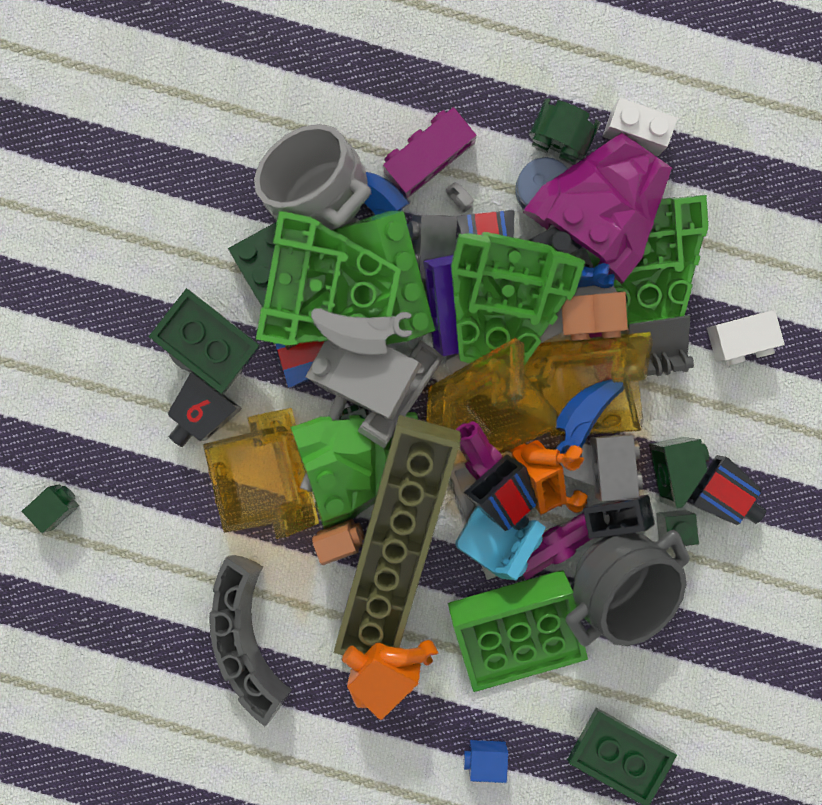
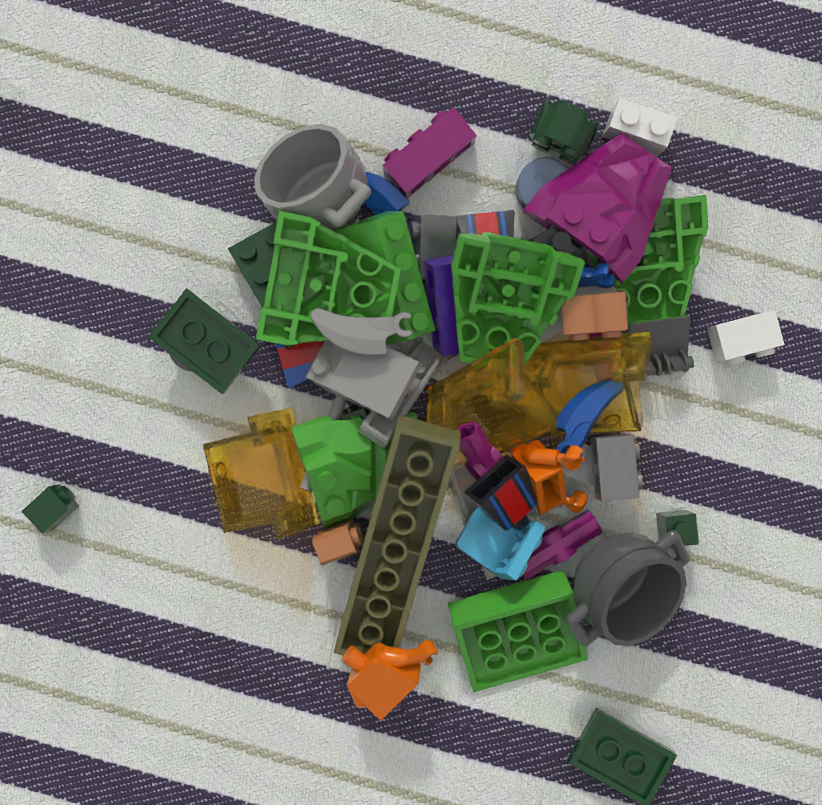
black torso [168,372,242,447] -> none
dark grey brick [209,555,292,727] -> none
light grey tile [446,182,474,213] -> none
blue brick [463,740,508,783] -> none
black torso [583,495,655,539] -> none
dark green slope [649,437,709,508] -> none
torso [686,455,766,525] -> none

